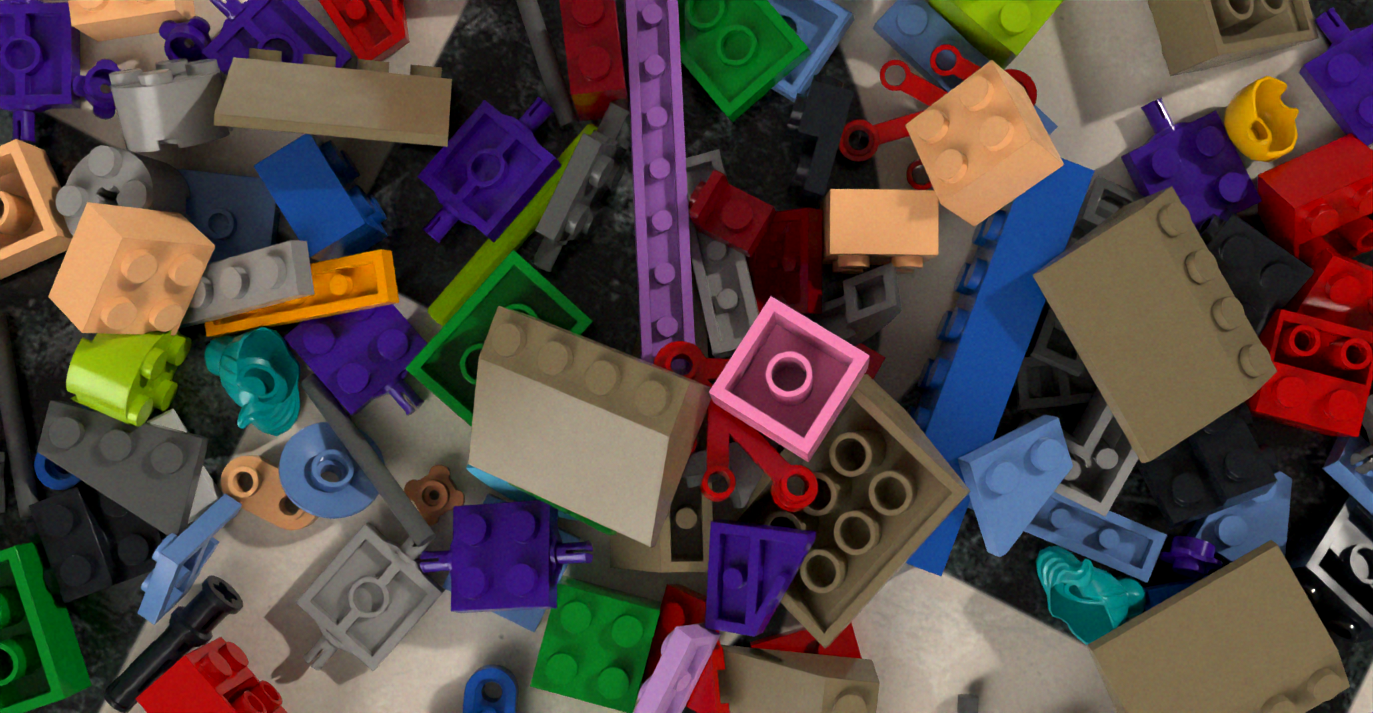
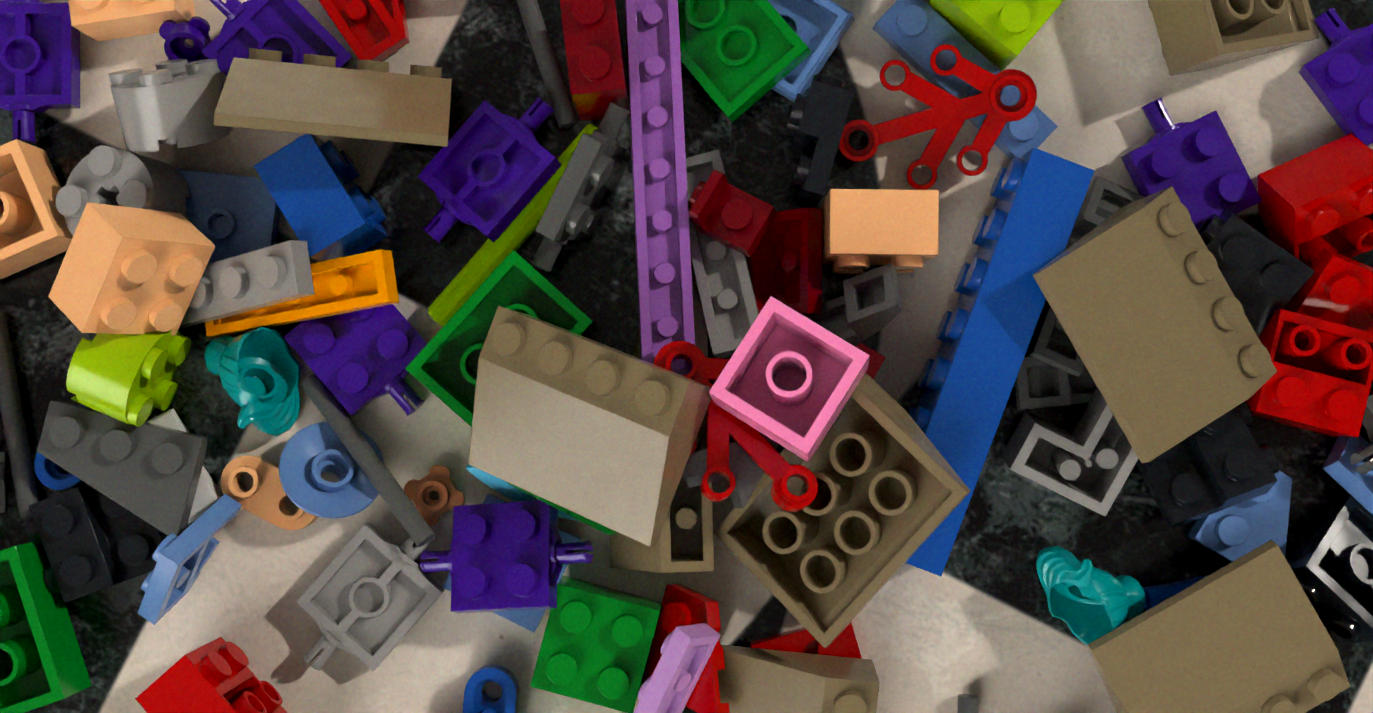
dark purple plate [72,59,121,120] -> none
black pin [103,575,243,713] -> none
dark purple wing [705,519,816,637] -> none
light nougat brick [905,60,1064,227] -> none
medium blue wing [958,414,1073,557] -> none
medium blue plate [967,492,1167,583] -> none
dark purple plate [1159,536,1223,578] -> none
yellow hair [1224,76,1299,162] -> none

